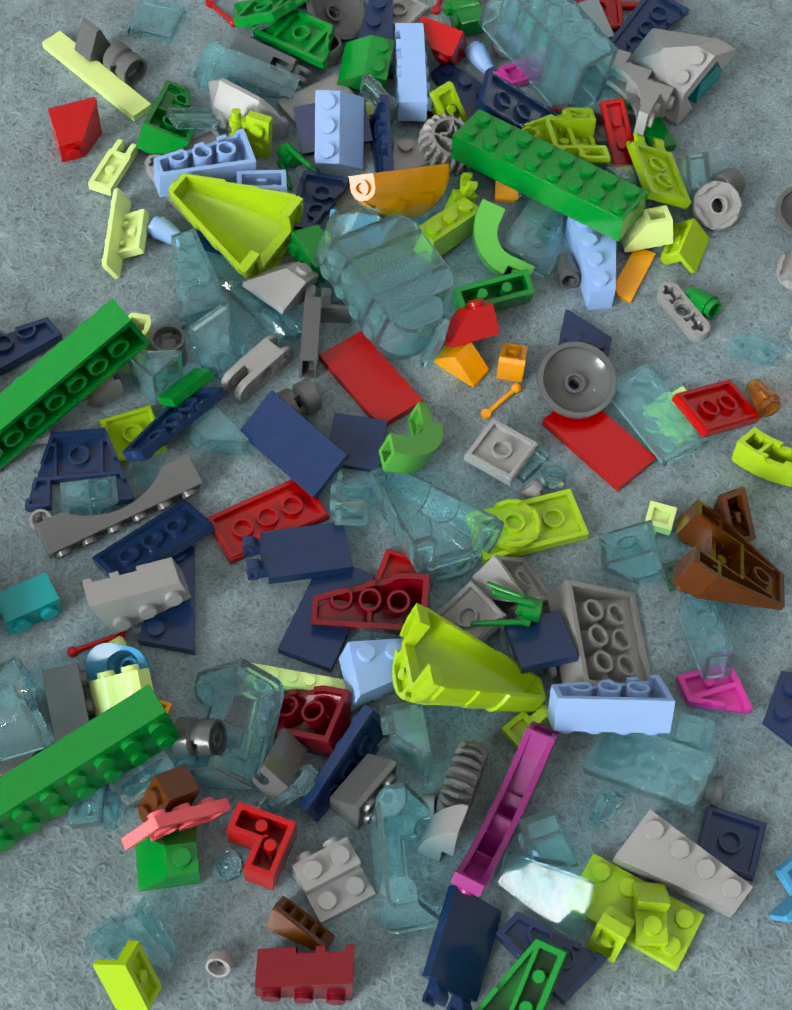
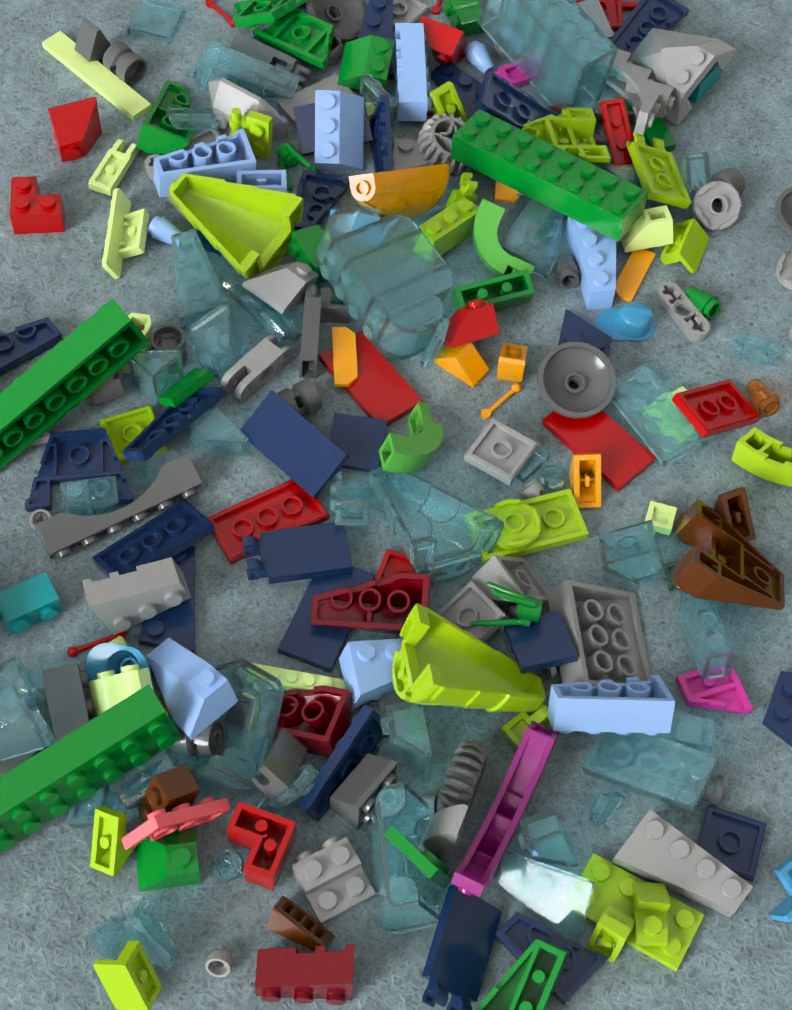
none -> red brick [10,176,65,234]
none -> lime slope [90,806,135,877]
none -> light blue wedge [146,638,238,740]
none -> light orange piece [332,327,358,387]
none -> green wing [384,826,452,888]
none -> light orange slope [568,453,601,508]
none -> dark azure piece [595,301,656,341]

